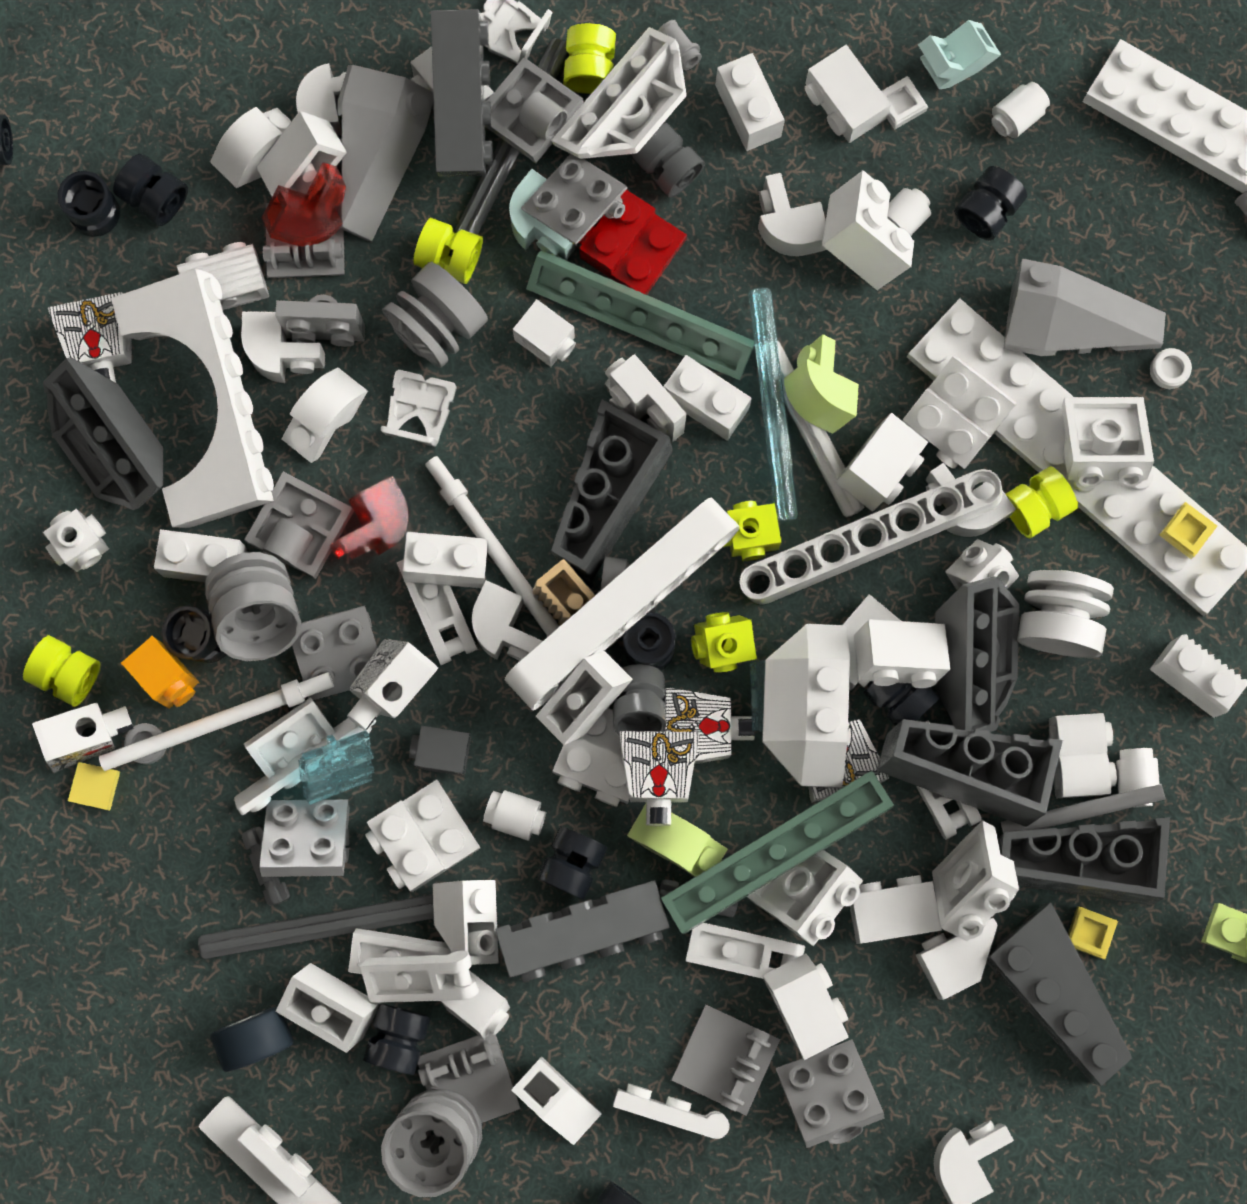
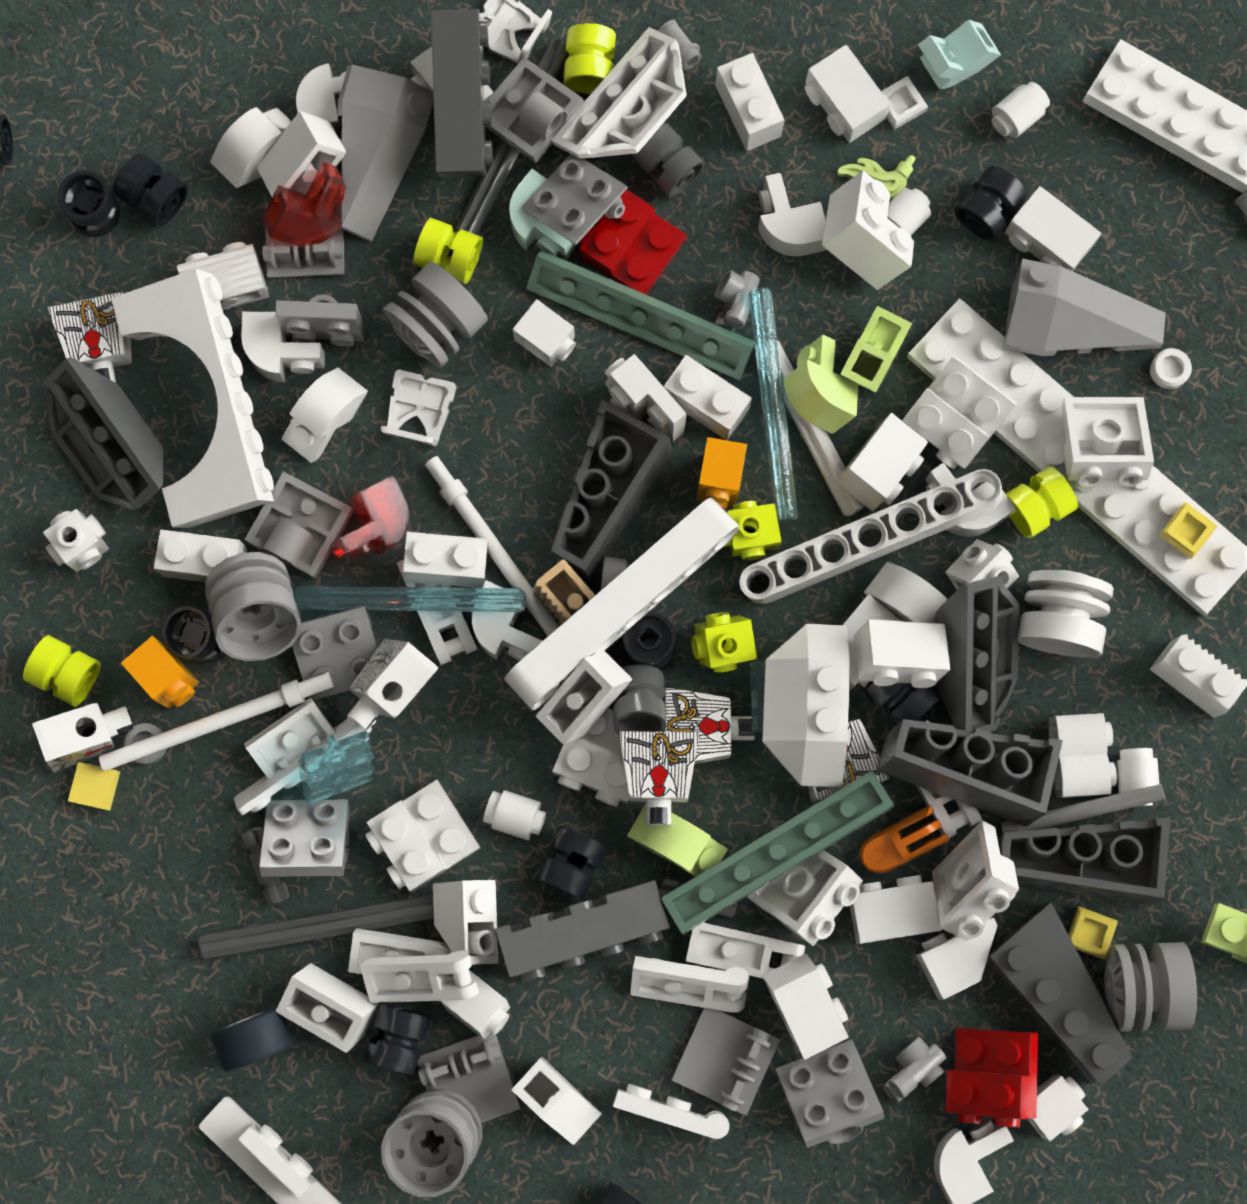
dark grey brick [409,725,472,777] -> none
none -> clear light blue axle [294,586,526,612]
none -> white plate [630,956,749,1012]
none -> light orange brick [696,437,747,511]
none -> light grey plate [715,270,762,332]
none -> yellowish green piece [837,155,915,199]
none -> yellowish green brick [840,306,912,393]
none -> orange arm [859,804,950,874]
none -> white brick [864,562,948,623]
none -> light grey plate [883,1037,947,1104]
none -> red plate [946,1028,1038,1127]
none -> white brick [1005,186,1102,271]
none -> white brick [1028,1074,1089,1141]
none -> light grey wheel [1104,942,1197,1032]

